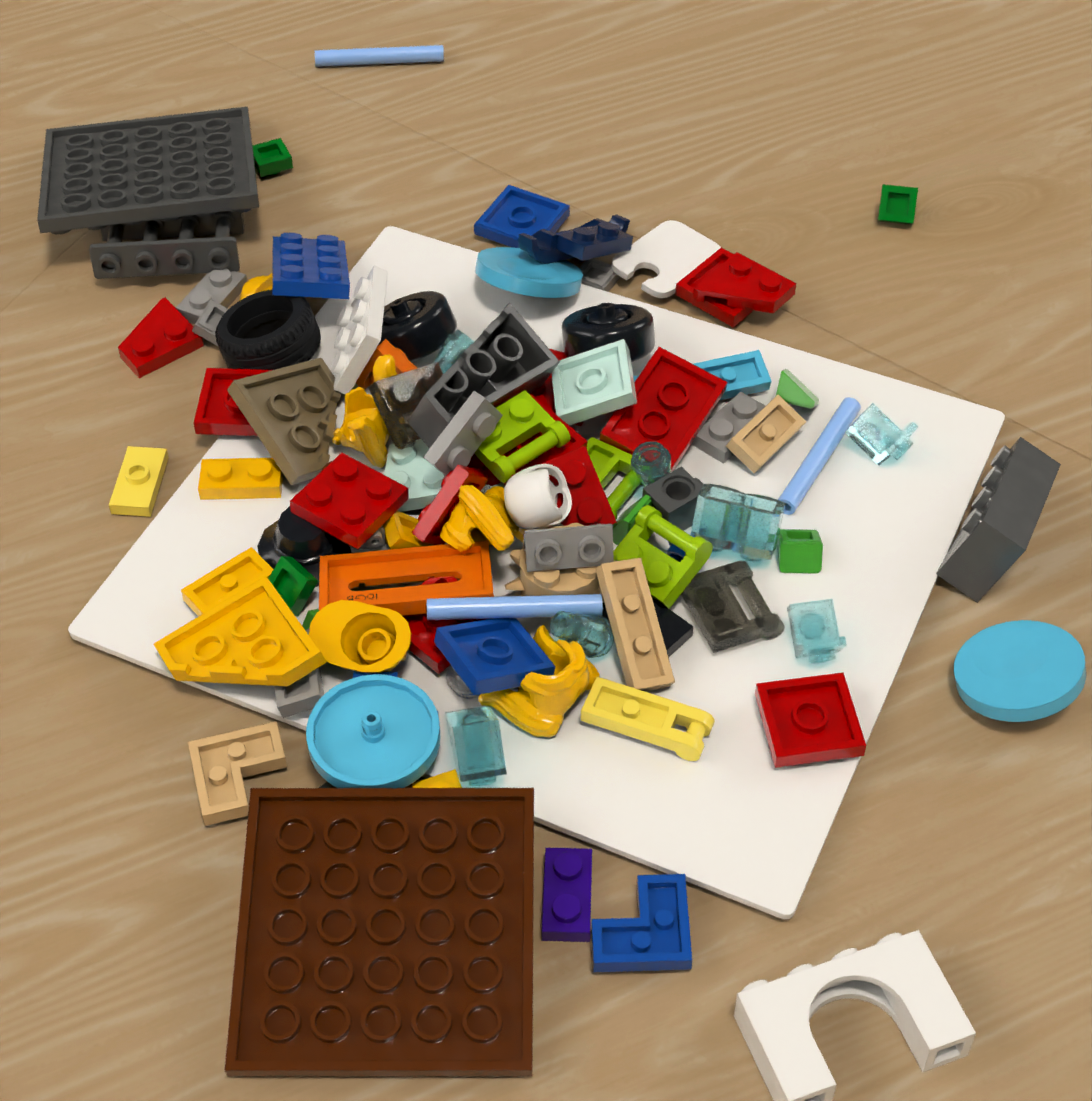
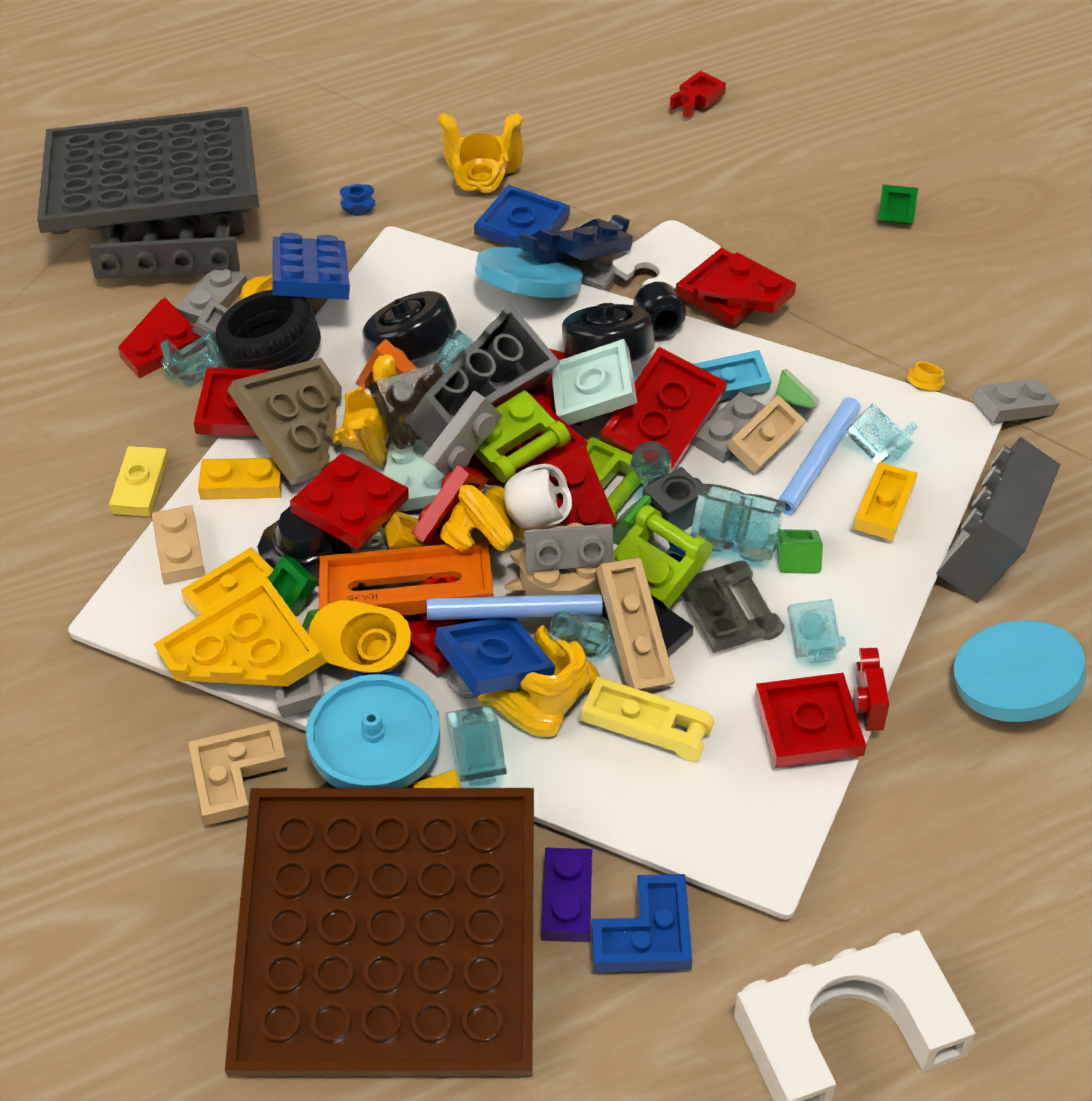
green plate [253,138,293,177] -> none
light blue piece [315,45,444,67] -> none
white plate [331,265,388,394] -> none
none -> tan plate [151,505,205,585]
none -> clear light blue bracket [161,331,226,388]
none -> blue plate [340,184,375,216]
none -> yellow hair [437,112,523,193]
none -> black head [633,281,686,337]
none -> red plate [670,70,726,117]
none -> yellow plate [853,462,918,541]
none -> red plate [854,647,890,731]
none -> yellow plate [906,361,945,391]
none -> light grey plate [972,379,1059,423]

